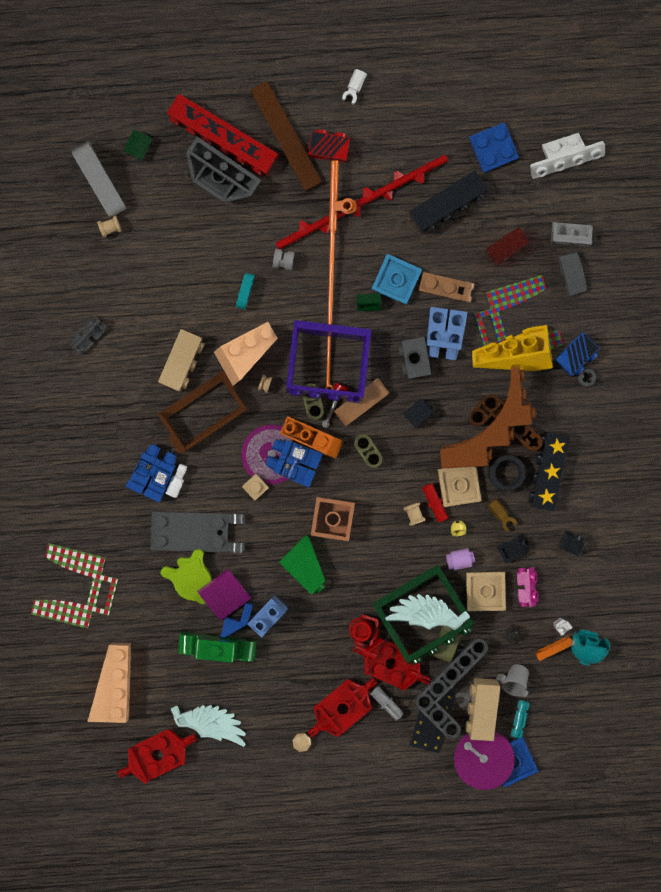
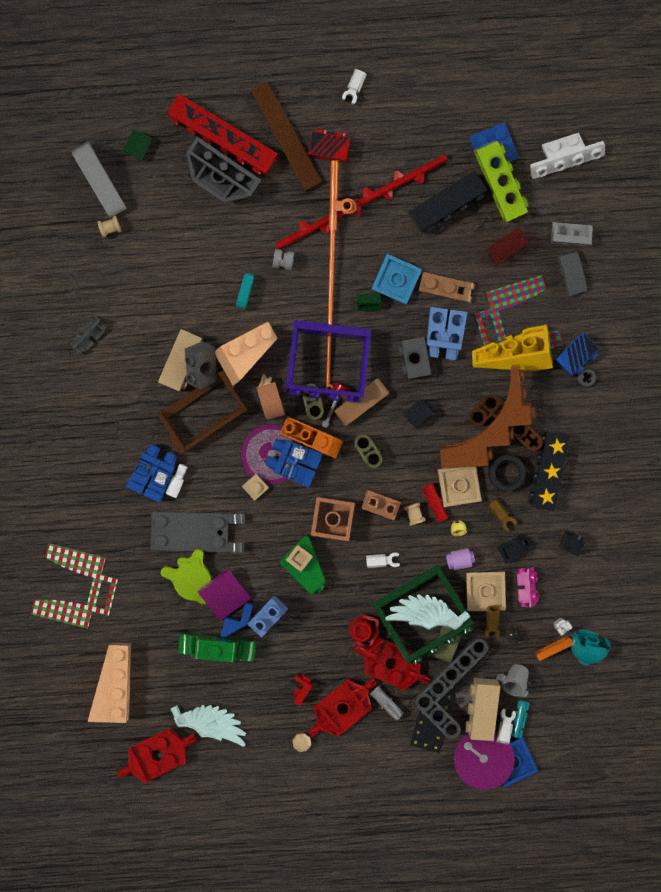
none -> dark grey brick [185,341,217,389]
none -> nougat brick [257,382,285,420]
none -> tan plate [286,545,313,572]
none -> red bracket [293,674,313,706]
none -> nougat hips [360,490,401,520]
none -> white bar [366,552,400,568]
none -> lime brick [473,141,528,222]
none -> pearl gold bar [485,605,500,637]
none -> white bar [497,709,516,744]

